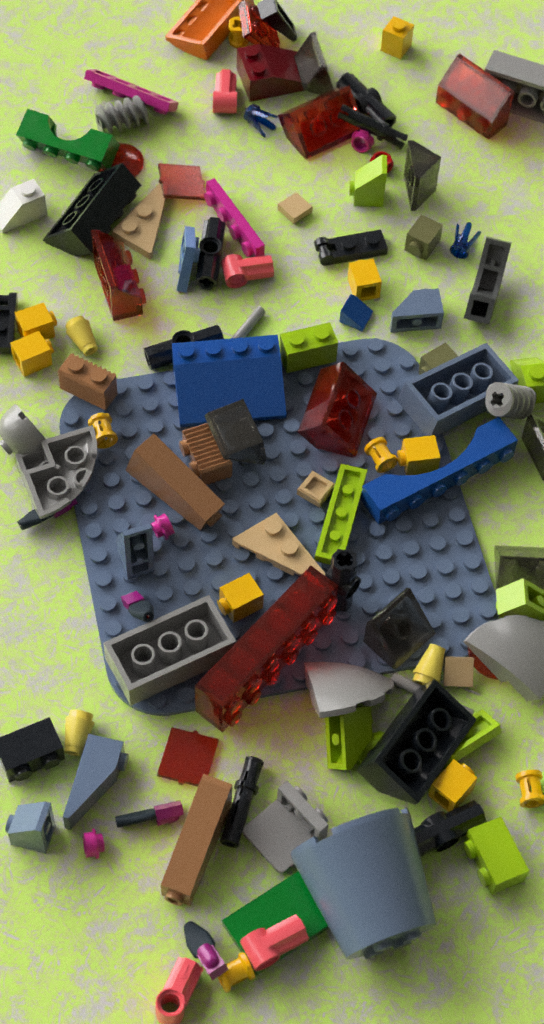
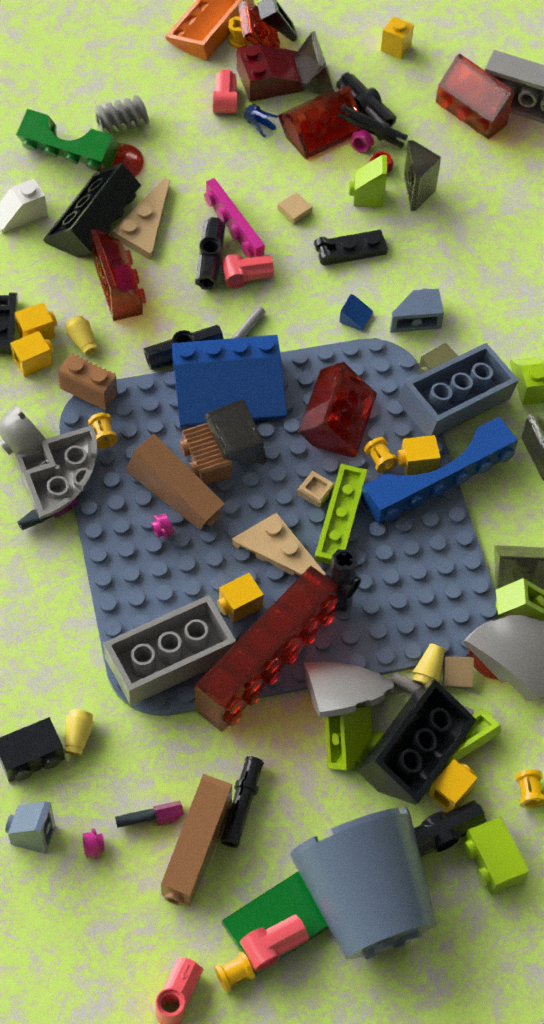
sand blue slope [63,734,128,829] -> none
dark pink plate [84,69,179,115] -> none
sand blue slope [116,523,155,579] -> none
black piece [121,591,154,622] -> none
clear red piece [157,727,219,786] -> none
clear red piece [158,163,205,201] -> none
medium blue wing [177,226,200,293] -> none
piece [184,921,229,981] -> none
light grey bracket [243,781,329,874] -> none
lime brick [279,322,338,373] -> none
yellow brick [347,258,382,301] -> none
clear smoke slope [363,588,436,669] -> none
olive brick [404,214,443,260] -> none
clear blue piece [450,222,481,259] -> none
dark grey arch [464,236,512,324] -> none
light grey piece [485,382,536,419] -> none

